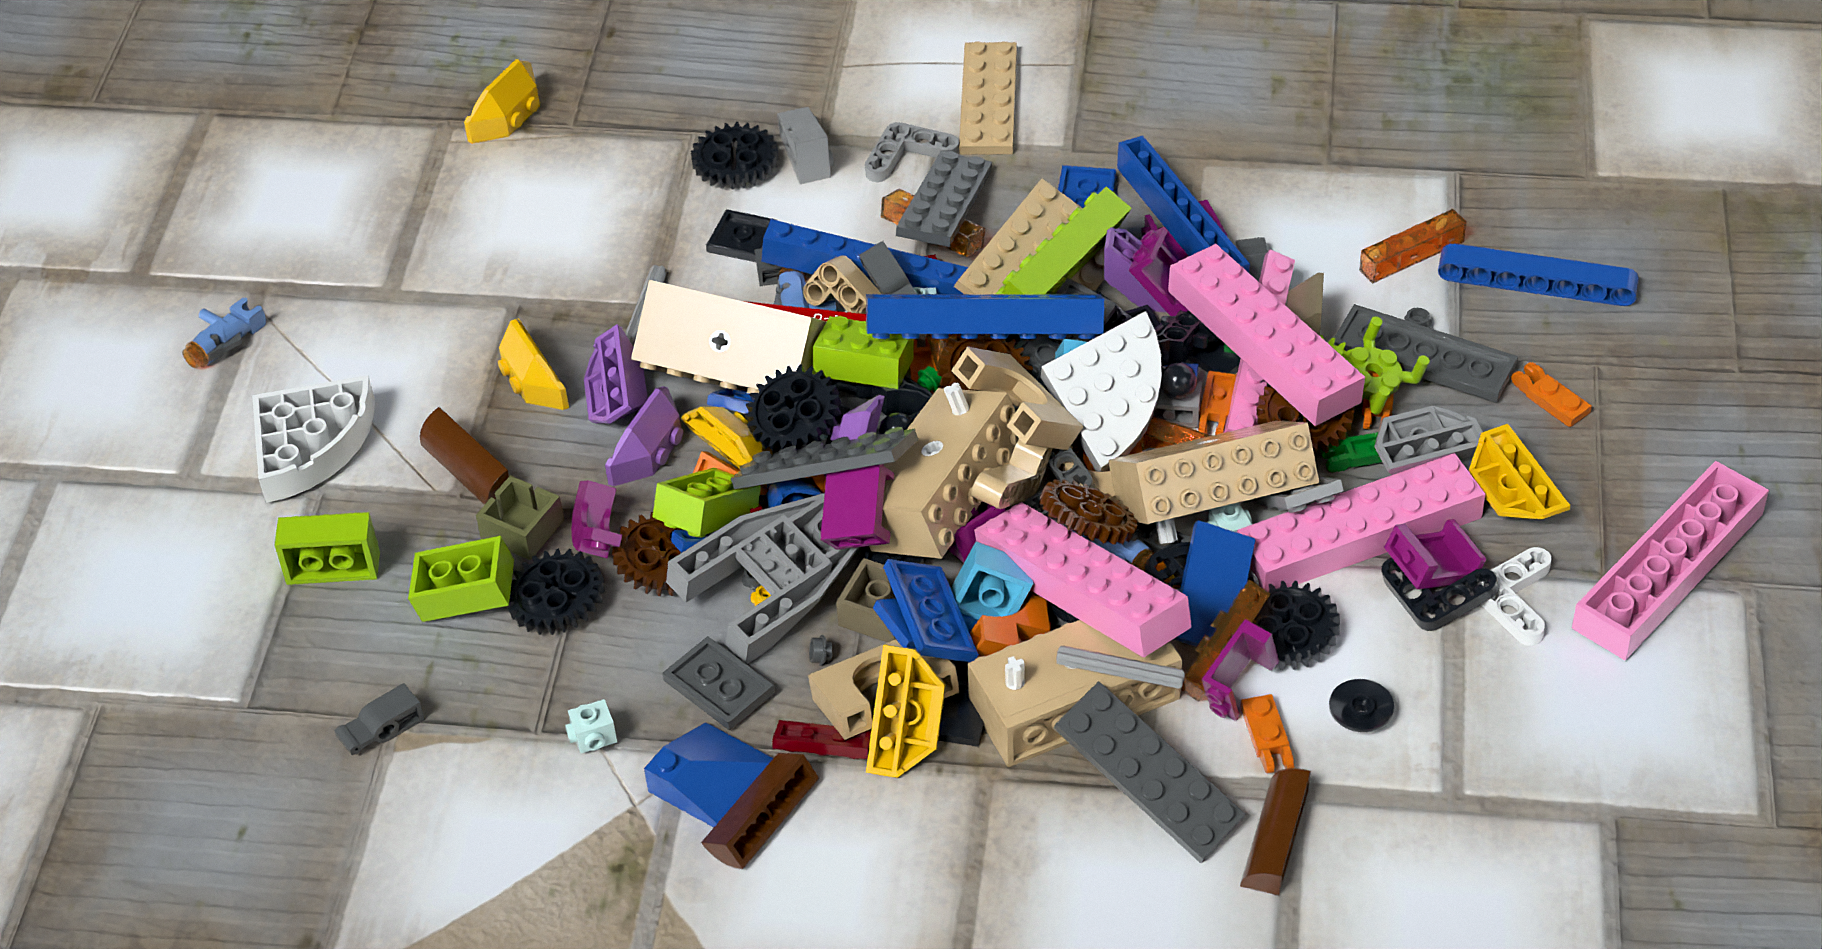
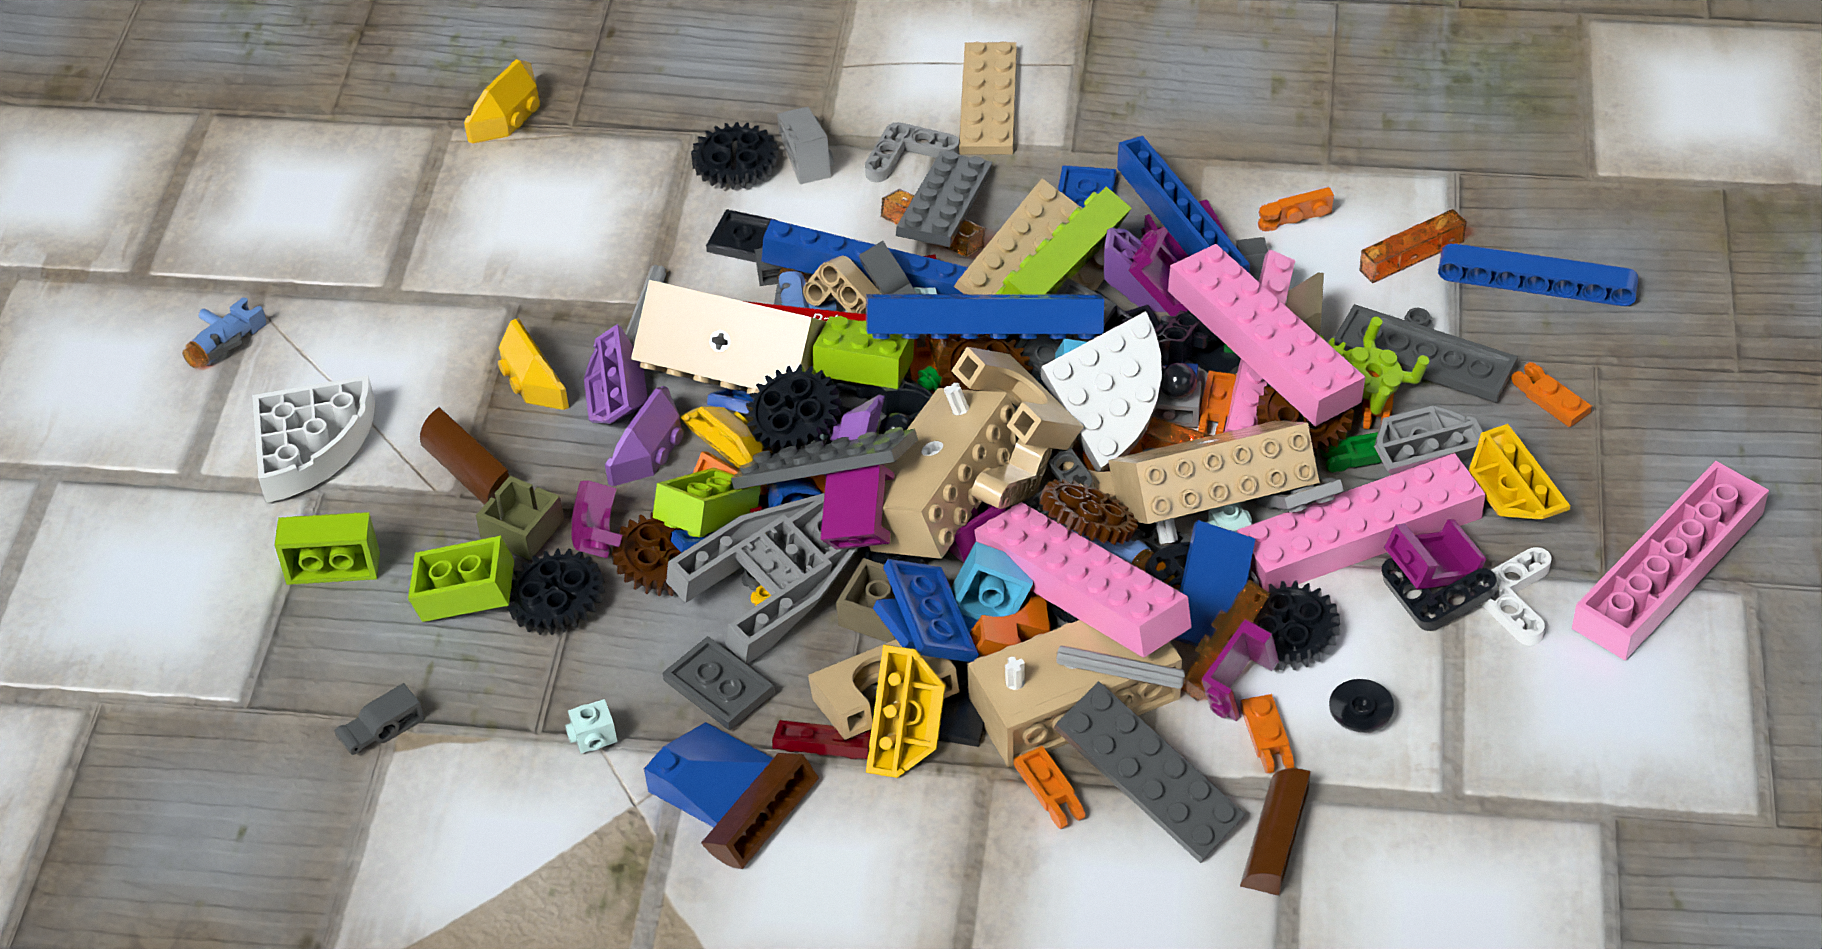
dark grey plate [809,635,832,666] -> none
none -> orange hinge [1014,746,1086,829]
none -> orange hinge [1258,187,1334,232]

